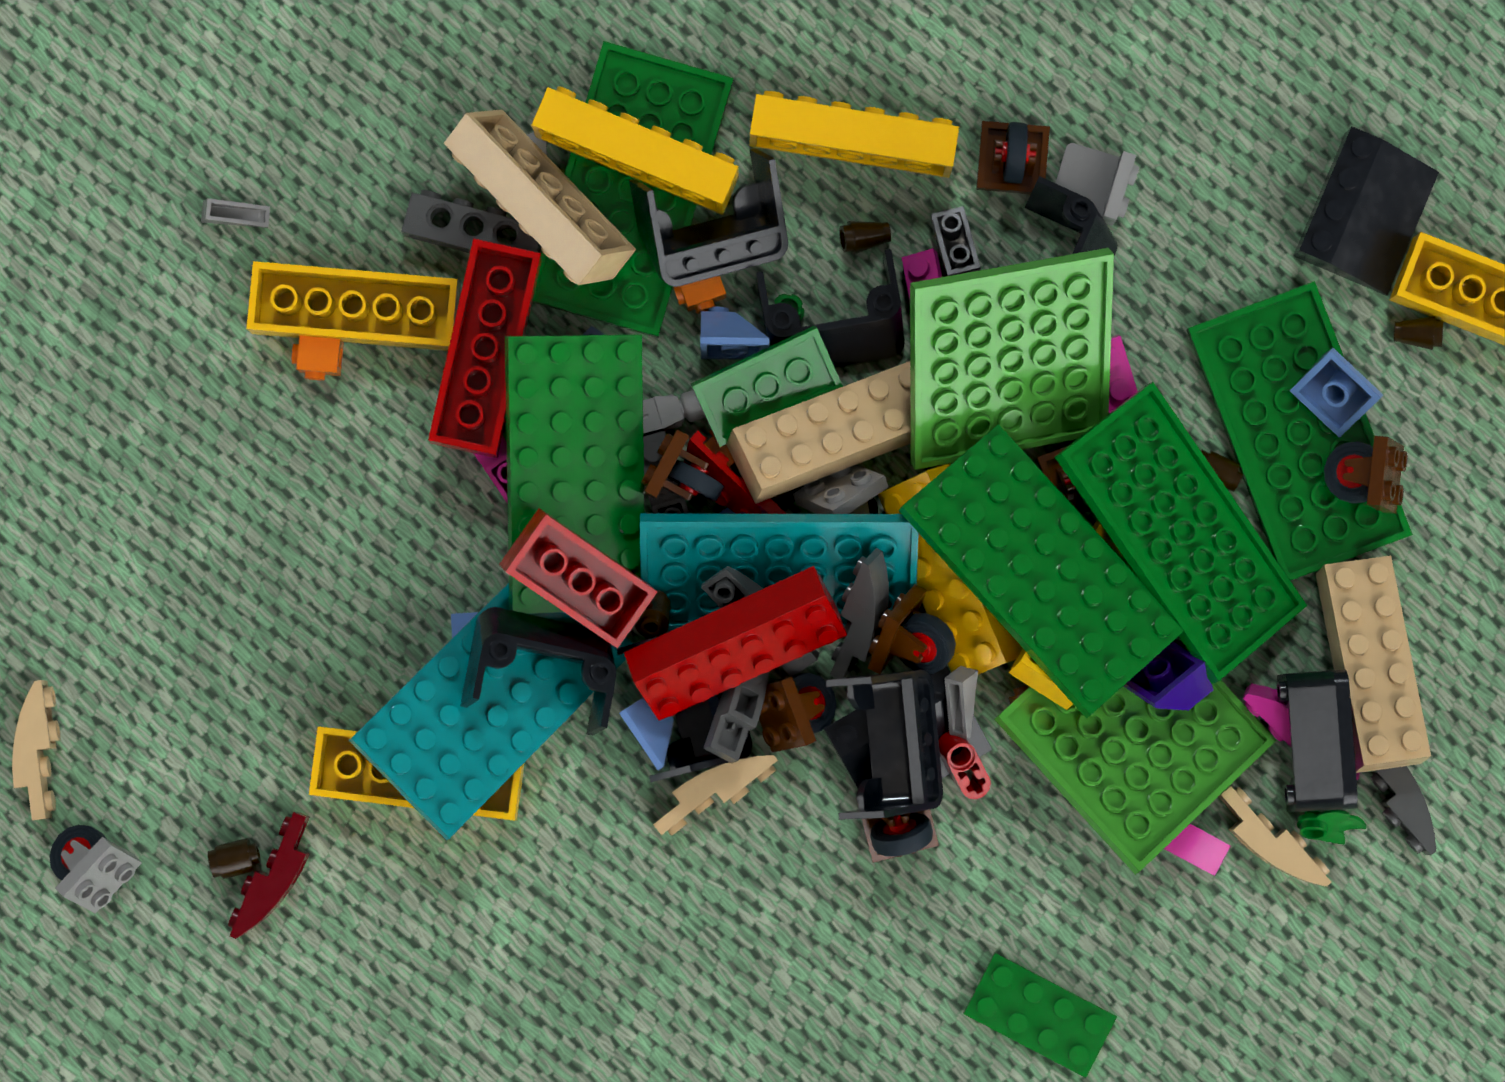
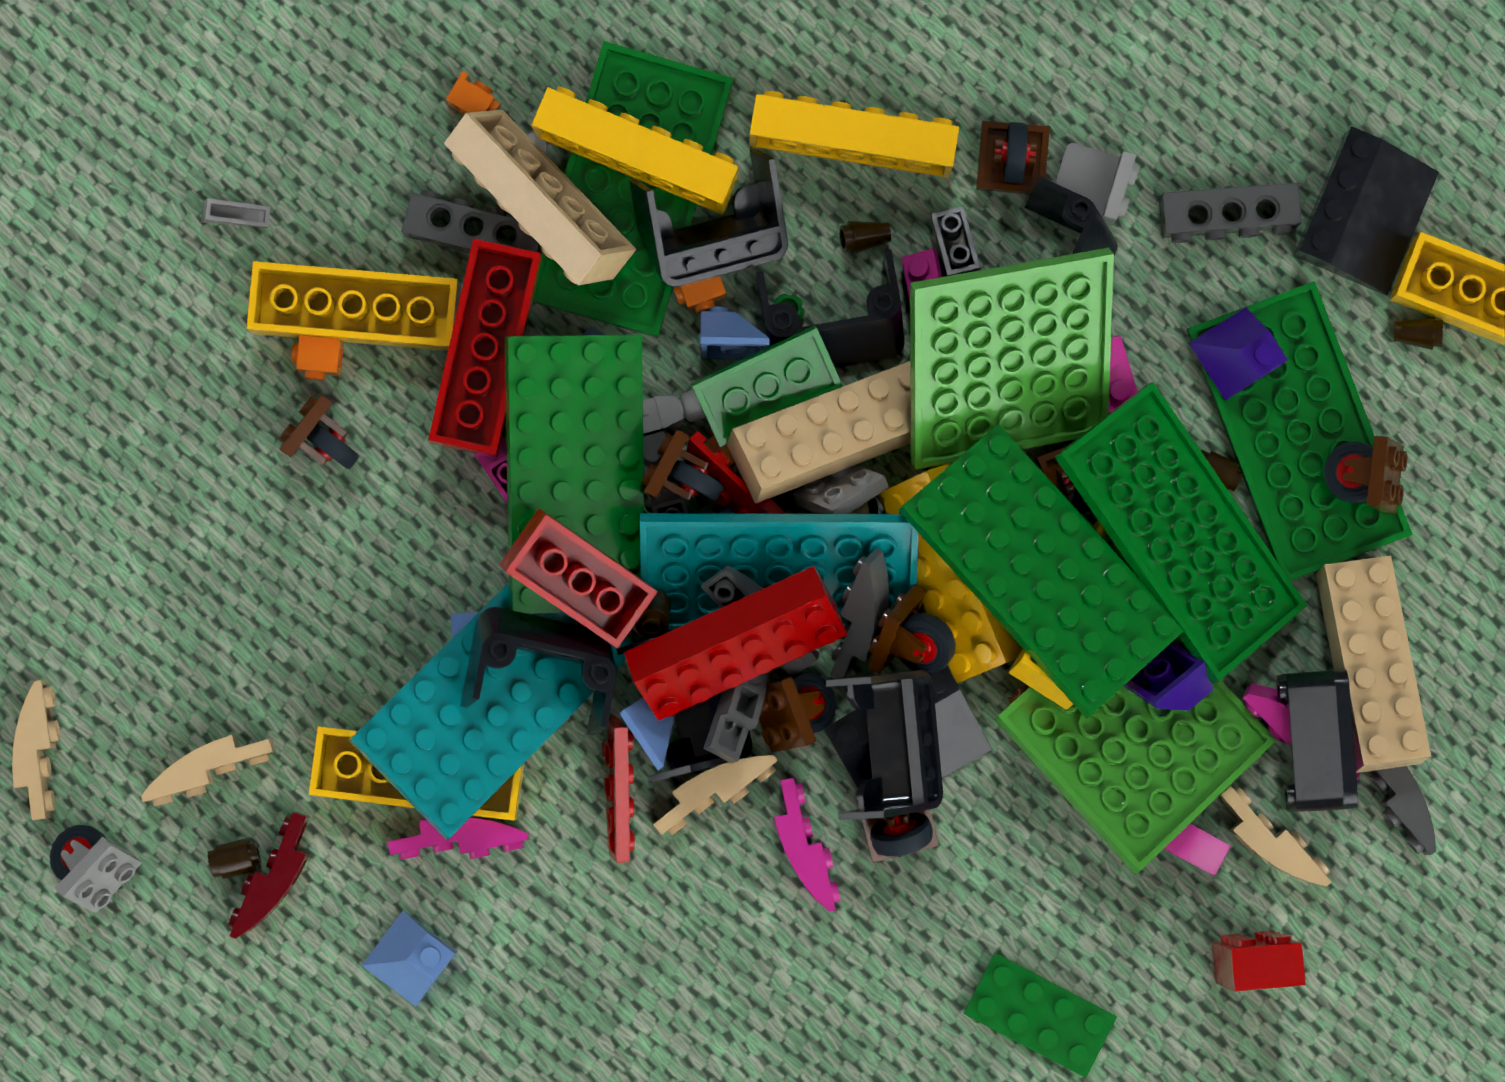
red beam [939,732,991,799] -> none
light grey piece [945,666,978,739] -> none
medium blue slope [1290,348,1383,438] -> none
green plate [1297,810,1366,845] -> none
none -> tan slope [141,735,276,807]
none -> plate [278,395,359,469]
none -> medium blue slope [361,910,458,1007]
none -> dark pink slope [388,817,530,860]
none -> orange brick [446,71,502,115]
none -> wing [601,713,635,863]
none -> dark pink slope [774,778,841,912]
none -> dark grey brick [1159,183,1302,243]
none -> dark purple slope [1188,307,1288,401]
none -> red brick [1212,930,1306,992]

